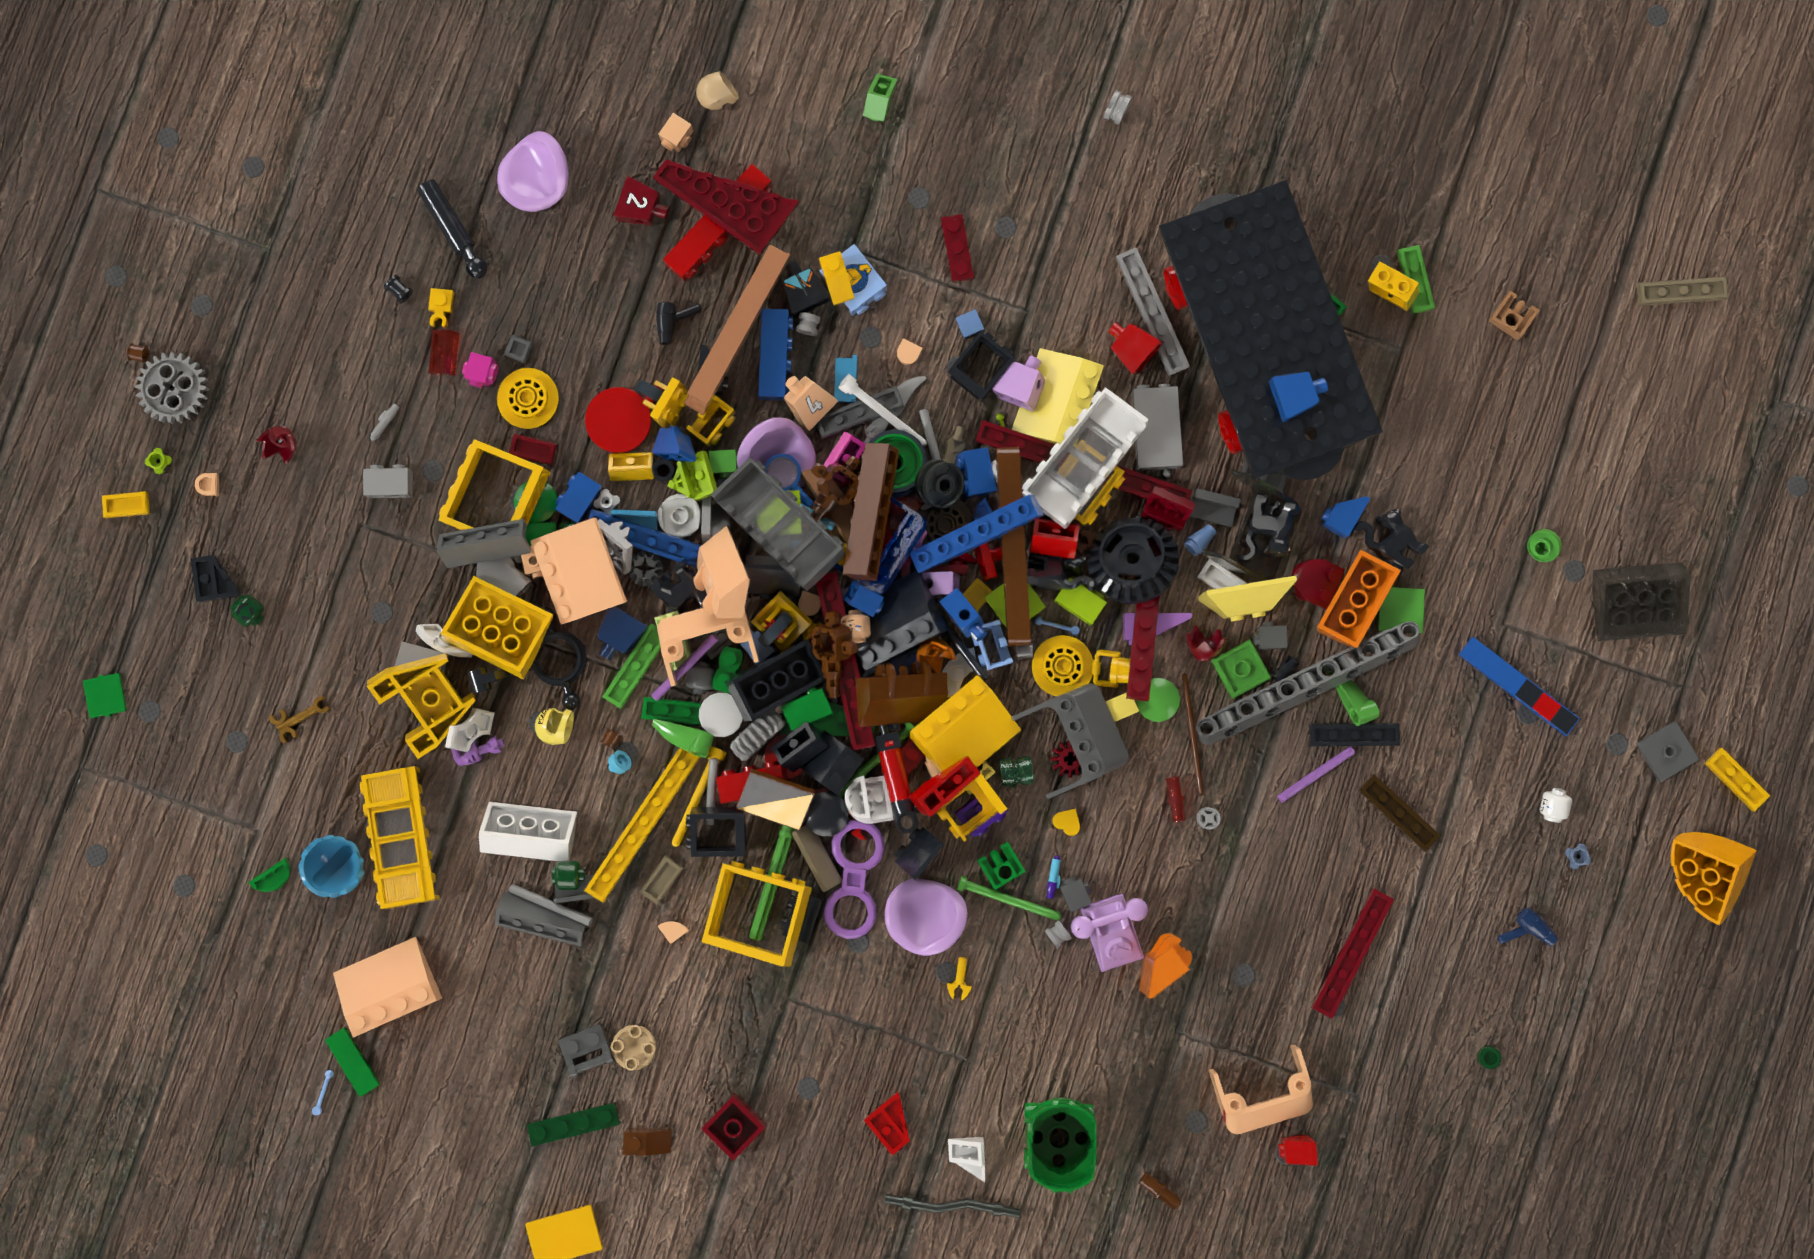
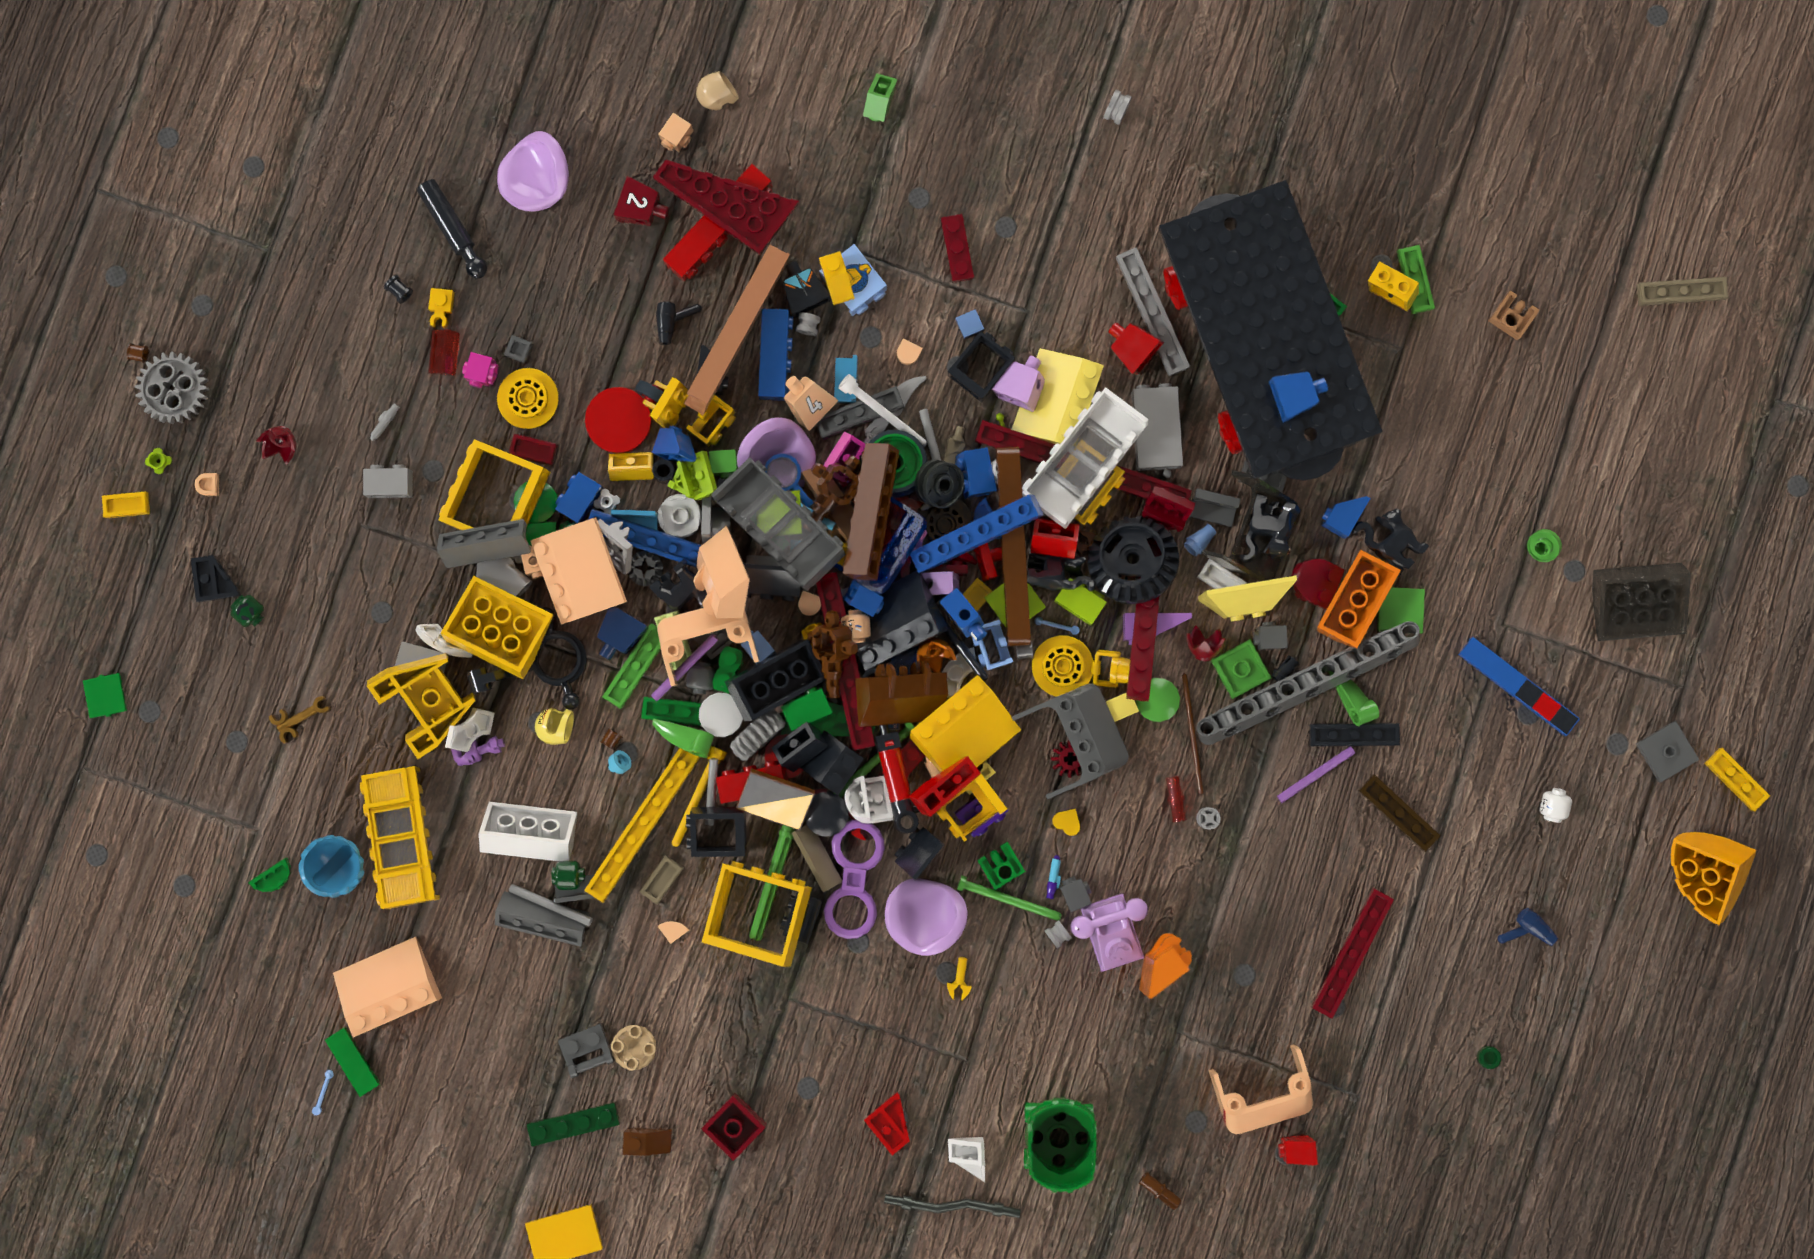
yellow plate [751,591,813,650] -> none
clear green wheel [999,756,1034,788] -> none
sand blue plate [1565,844,1591,869] -> none

